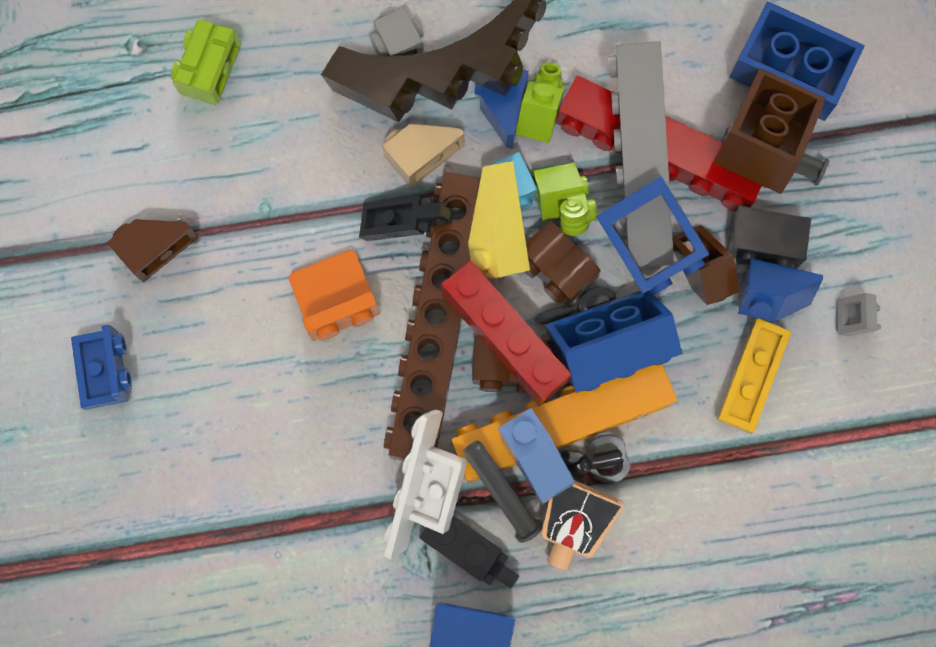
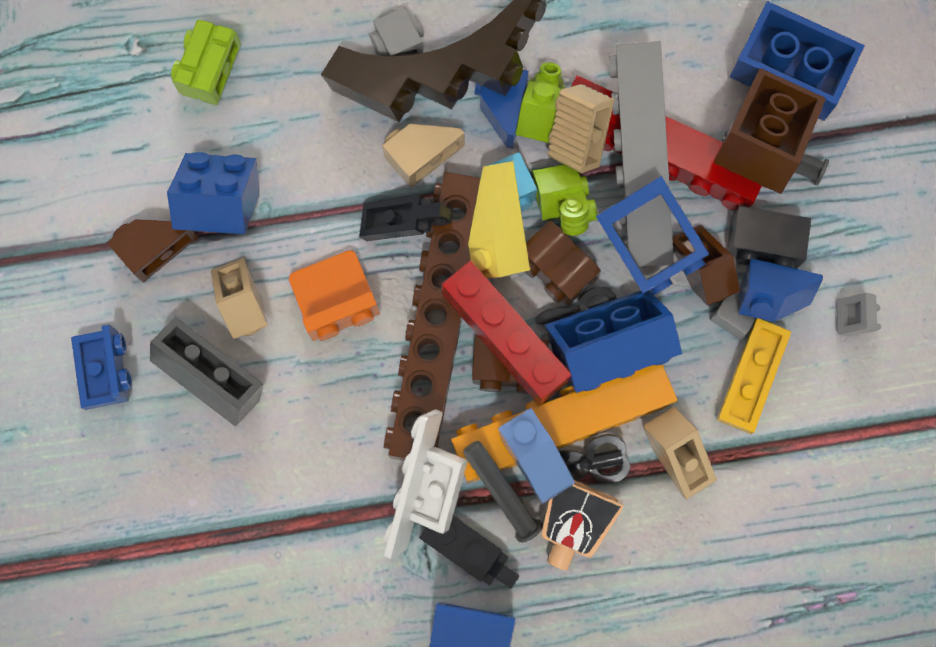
none -> dark grey brick [150,317,263,427]
none -> blue brick [167,152,259,234]
none -> tan slope [211,257,268,339]
none -> tan brick [547,85,614,173]
none -> tan slope [643,407,717,500]
none -> light grey slope [710,294,756,340]

